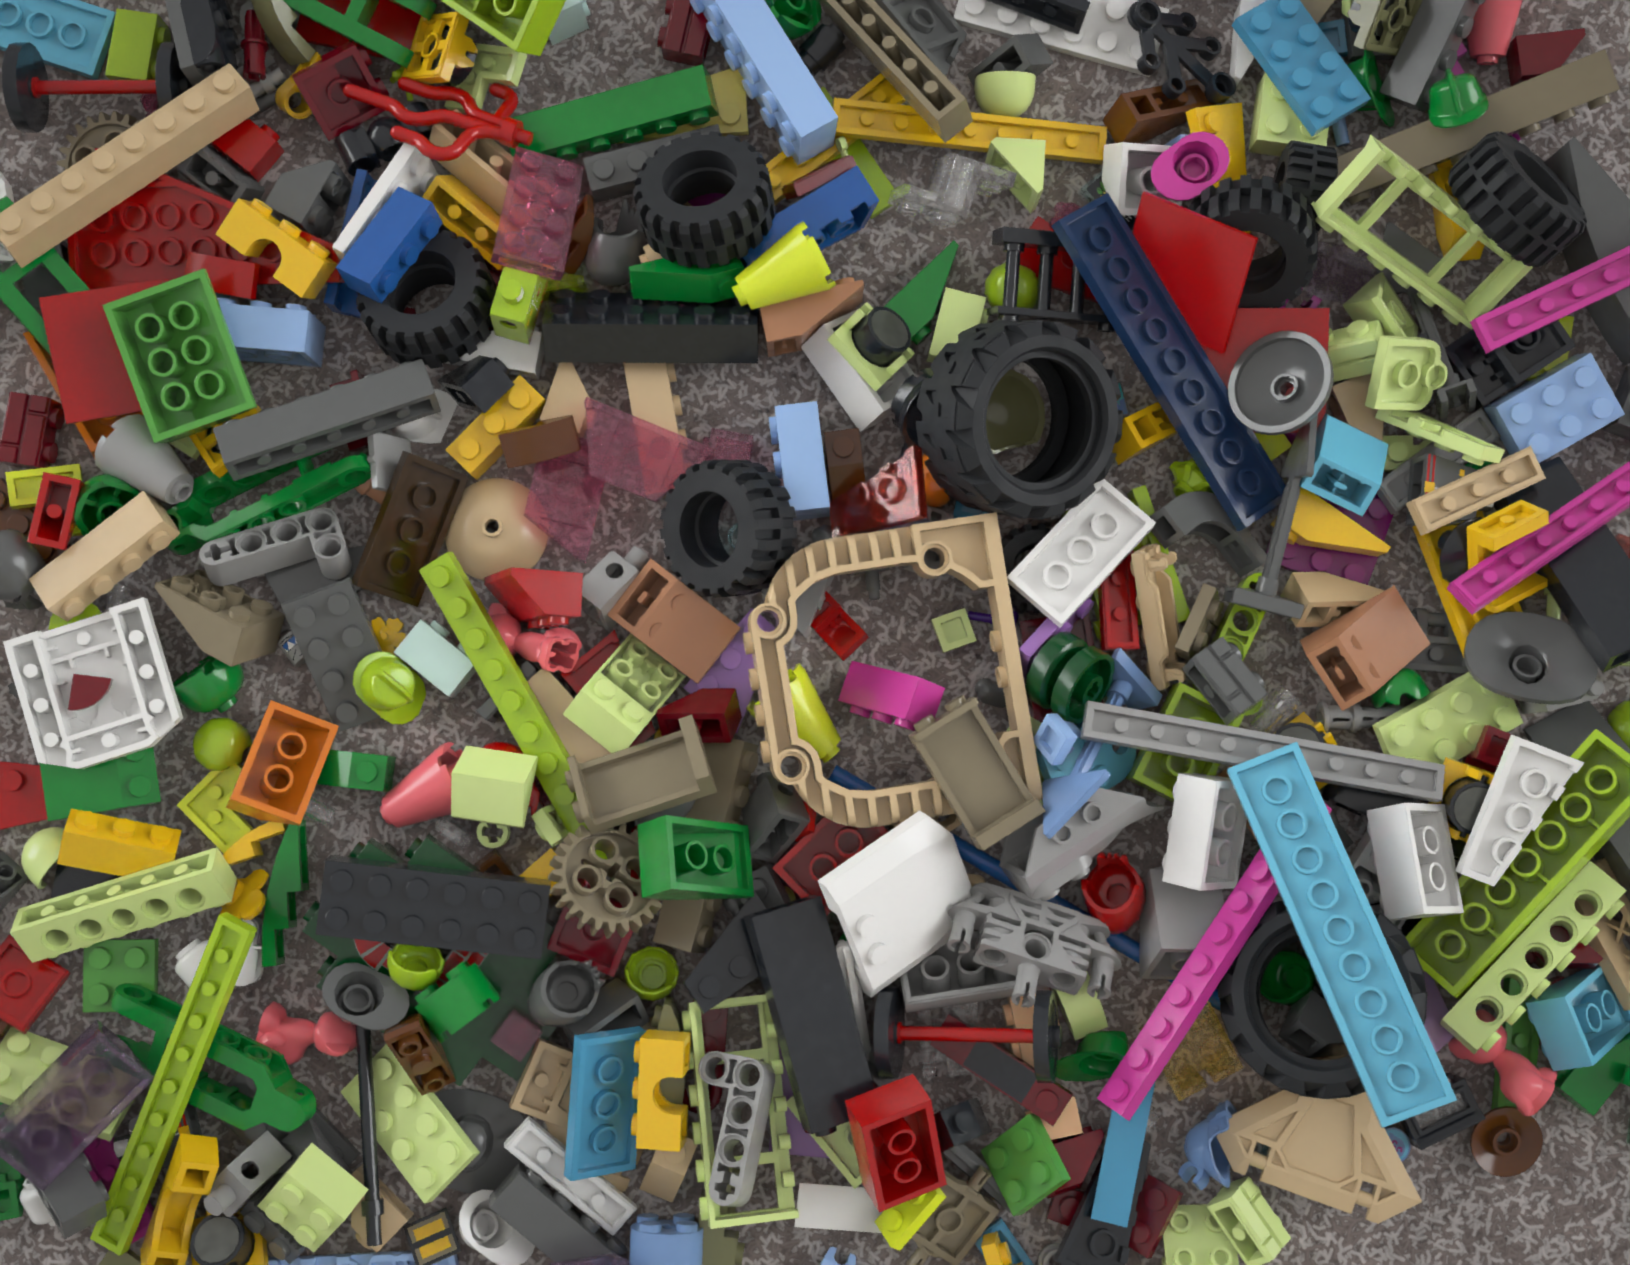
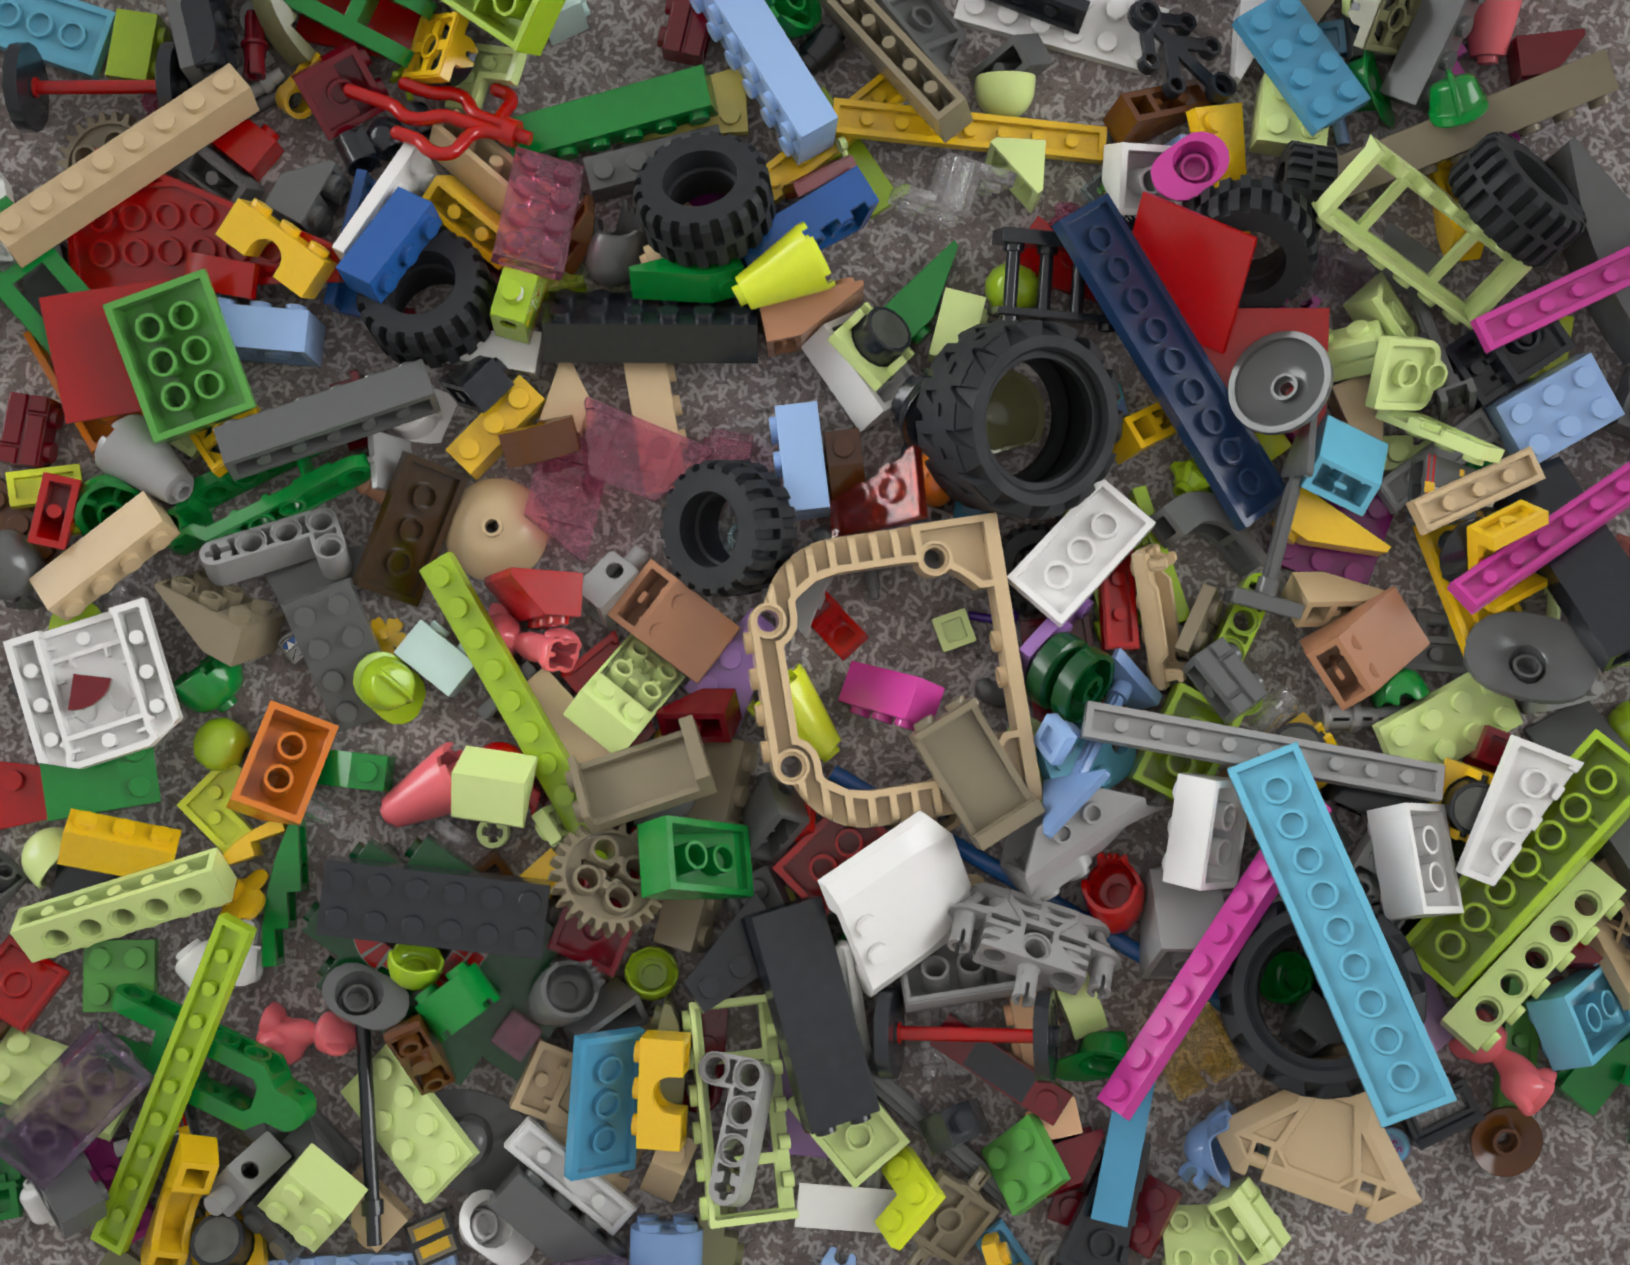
red brick [845,1074,947,1212] -> none

